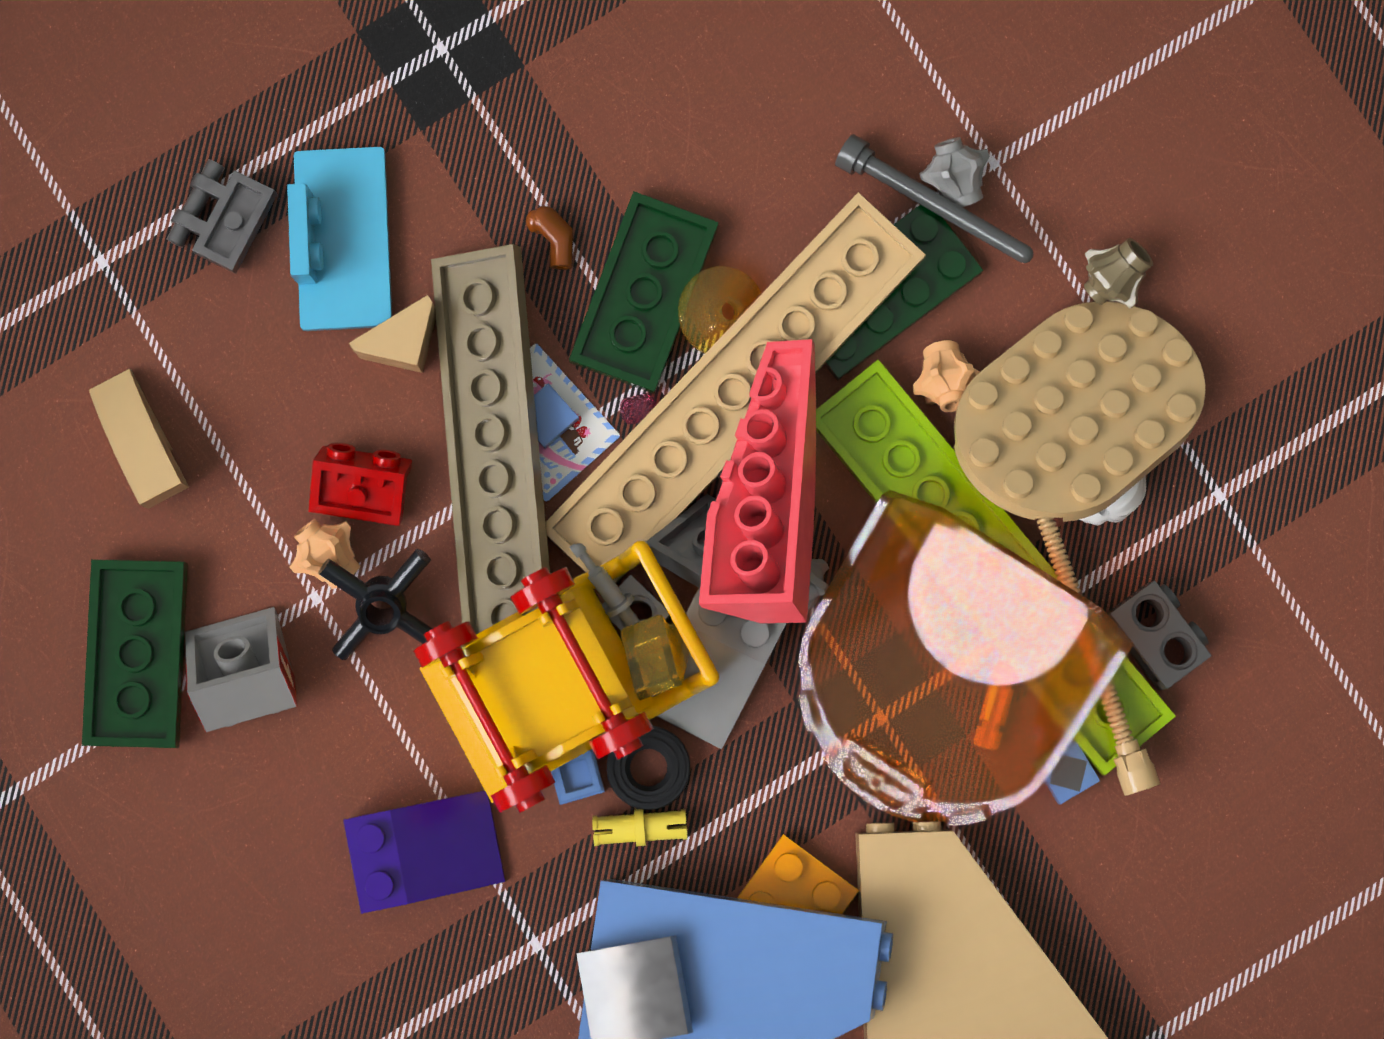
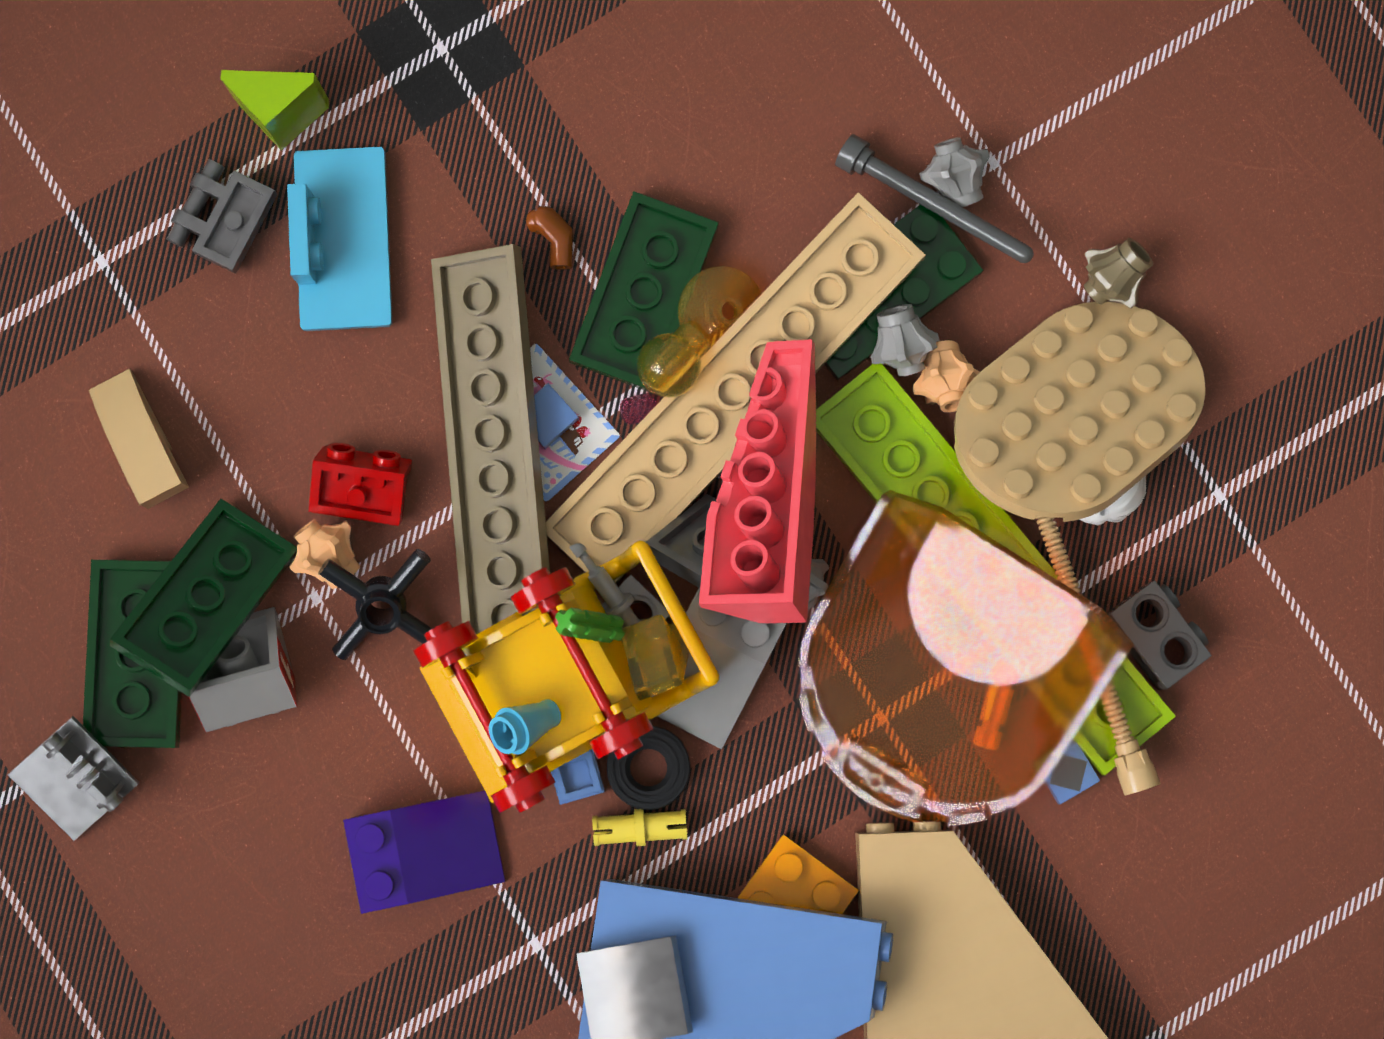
tan slope [349,295,436,373] -> none
none -> flat silver hinge [8,716,140,841]
none -> dark green plate [109,498,297,697]
none -> lime slope [221,70,329,151]
none -> medium azure cone [489,699,561,755]
none -> bright green axle [555,607,625,643]
none -> clear yellow piece [637,322,710,398]
none -> light grey rock [870,304,939,376]

